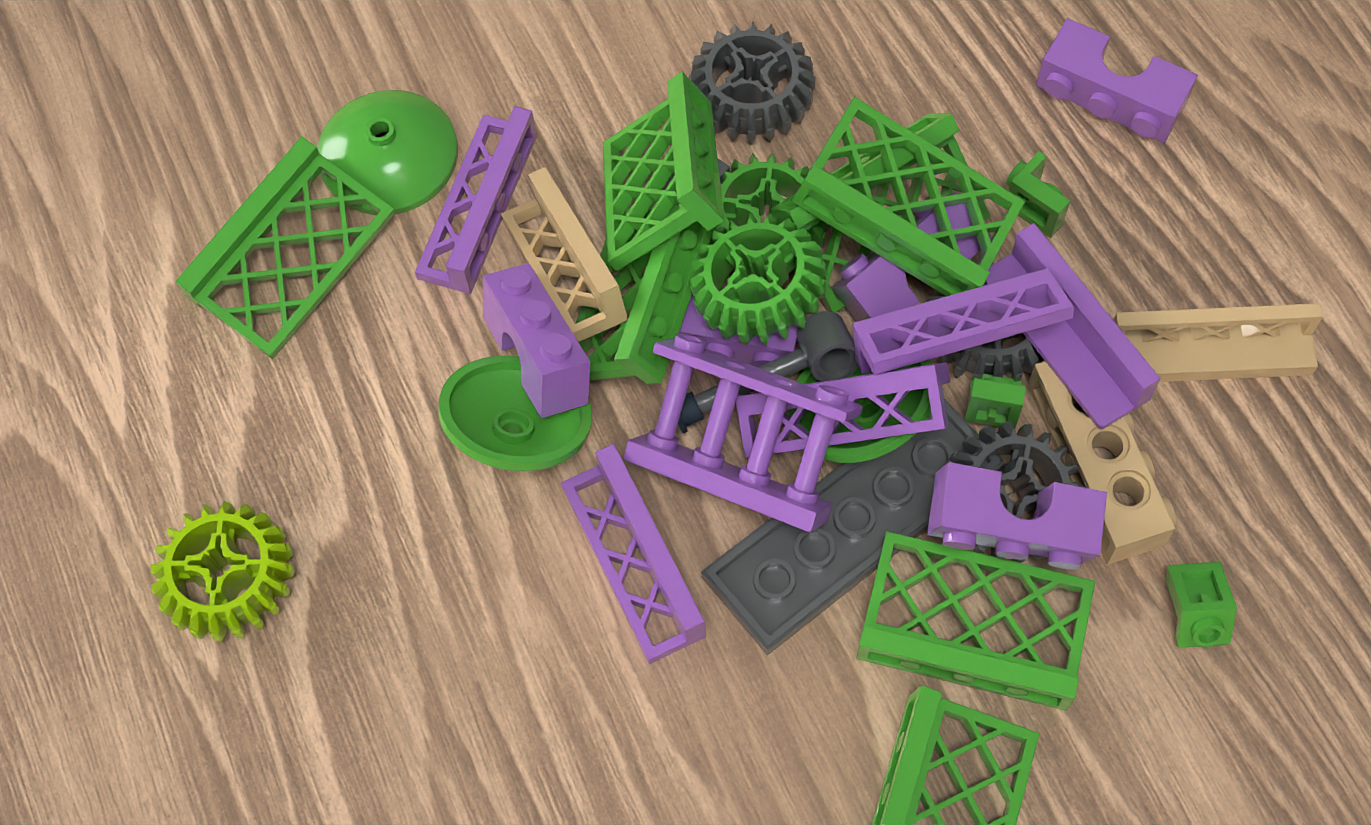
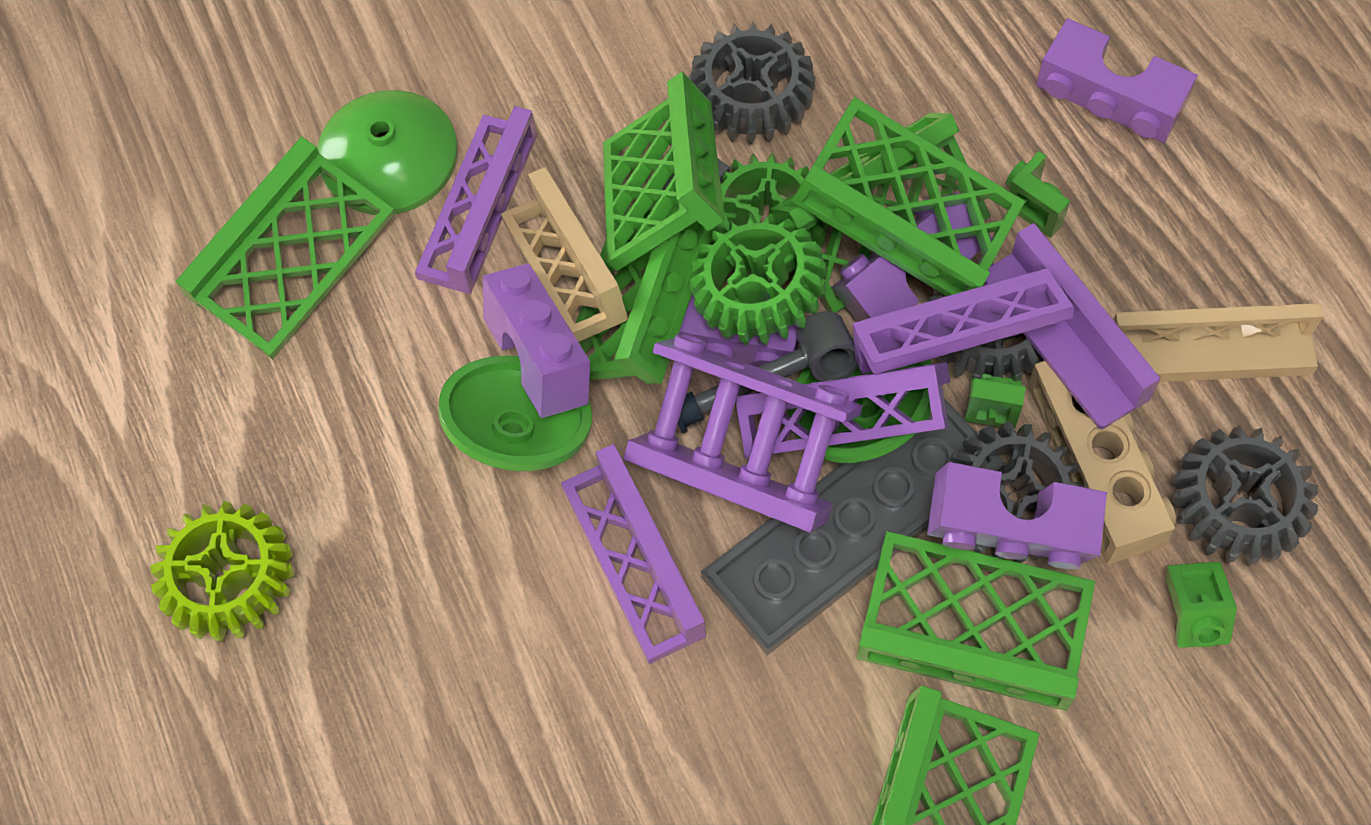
none -> dark grey gear [1172,425,1319,566]

